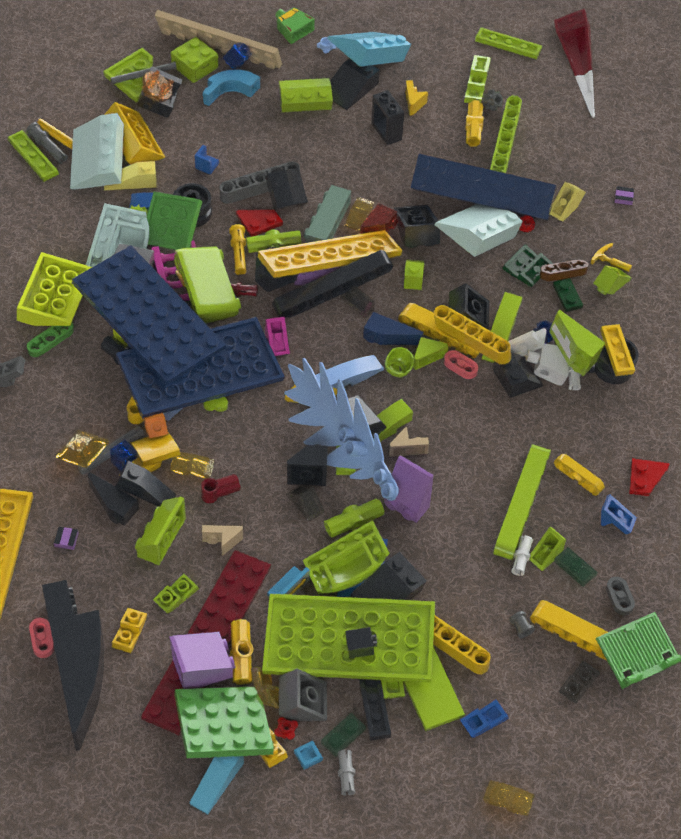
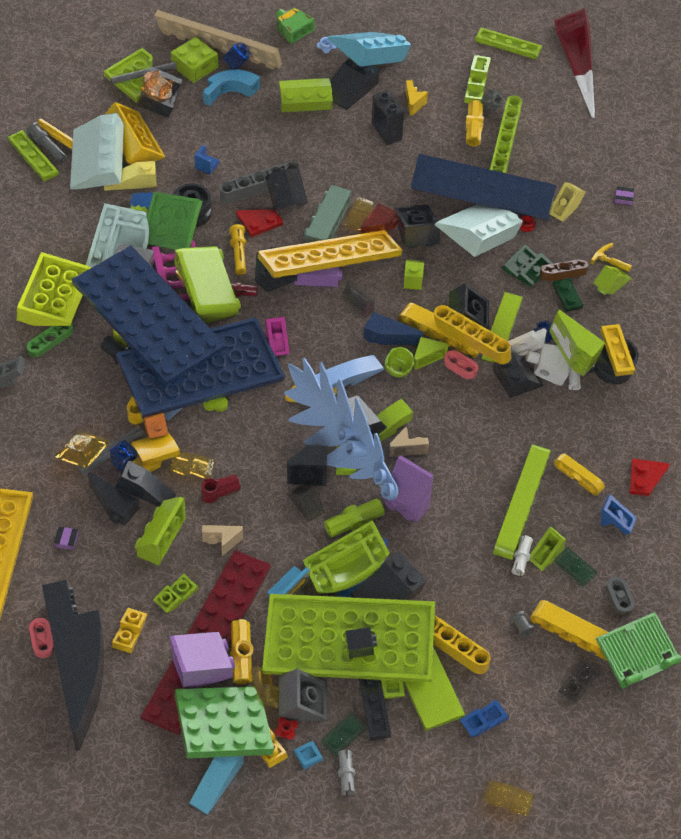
lime piece [246,230,302,253] -> none
black beam [272,250,393,318] -> none

